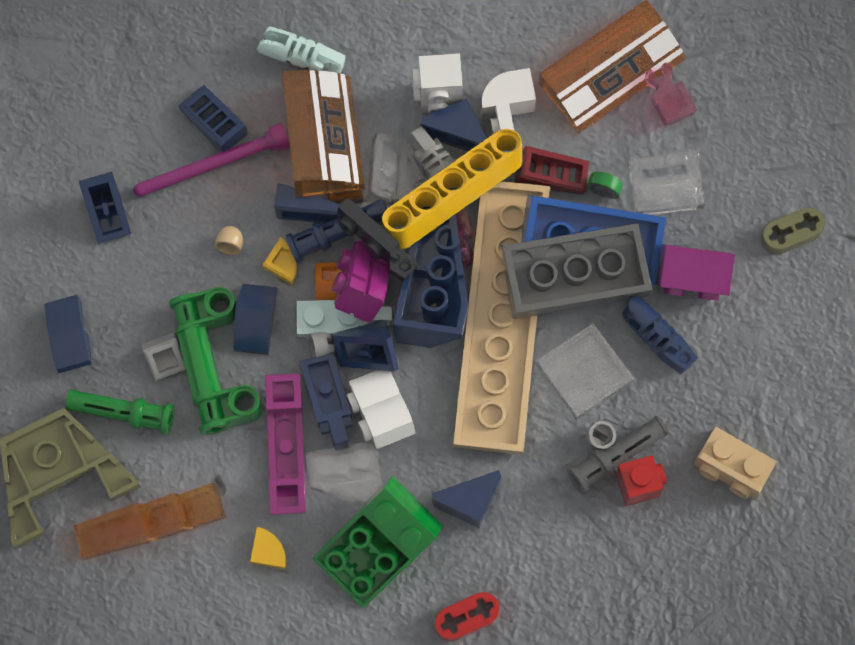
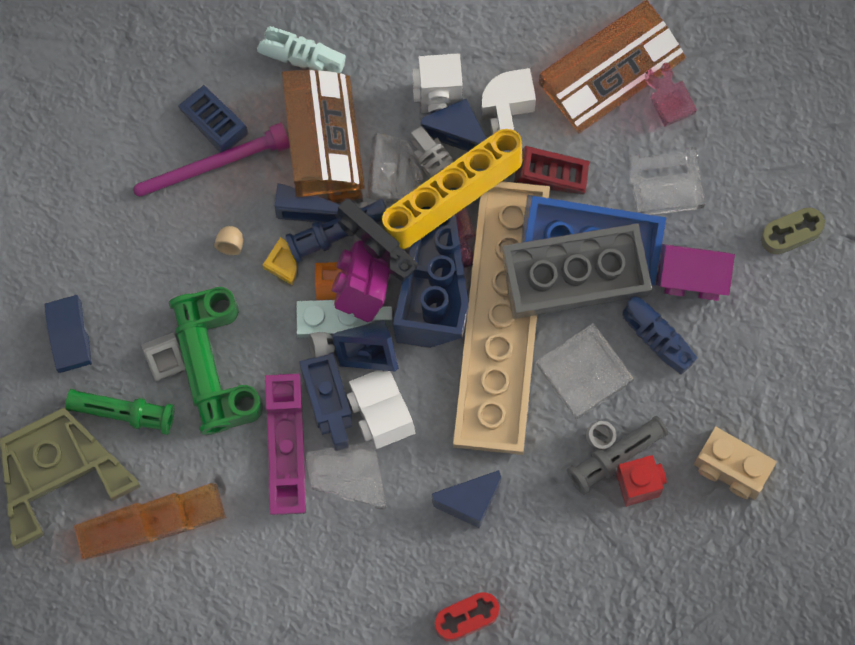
dark blue slope [79,172,131,244] -> none
dark blue slope [234,284,277,355] -> none
yellow tile [250,527,286,570] -> none
green slope [312,476,443,608] -> none
green tile [587,172,623,199] -> none

